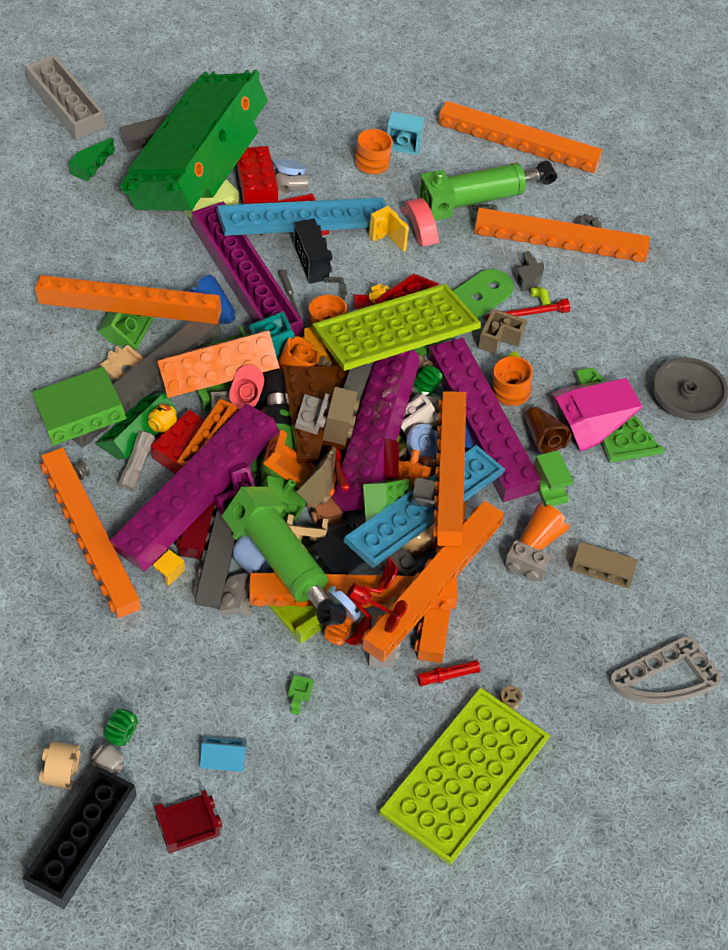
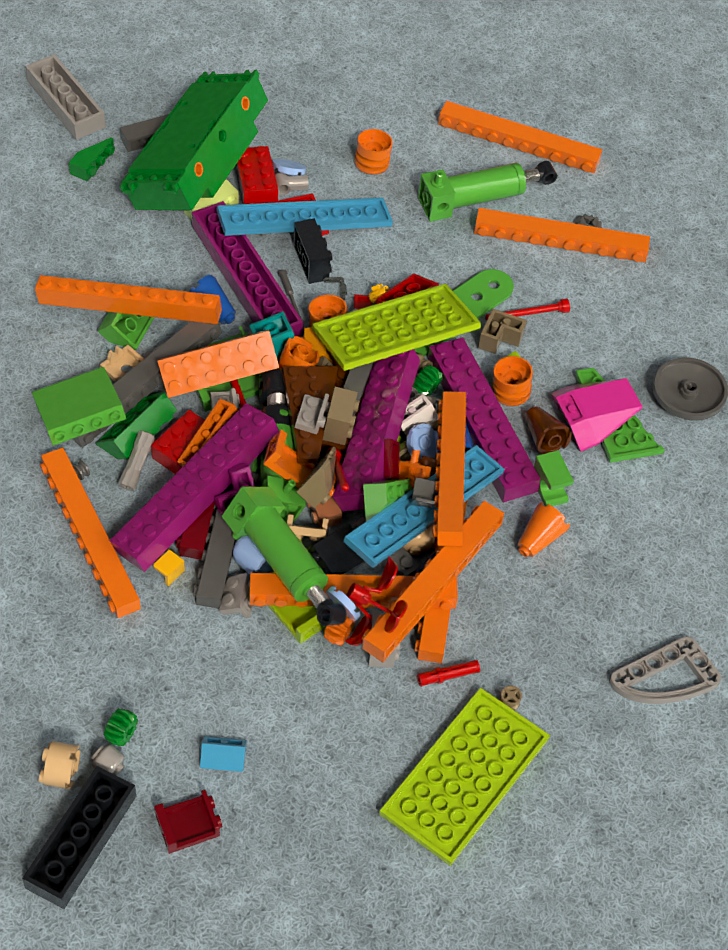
yellow head [148,404,177,433] -> none
coral piece [229,364,264,409] -> none
bright green plate [288,675,314,715] -> none
yellow bracket [369,206,409,252] -> none
medium azure brick [387,112,424,155] -> none
coral arch [400,198,439,246] -> none
clear smoke piece [470,204,498,222] -> none
light grey bracket [505,540,552,582] -> none
dark grey brick [515,251,544,292] -> none
lime arm [530,286,551,306] -> none
dark tan brick [571,542,638,589] -> none

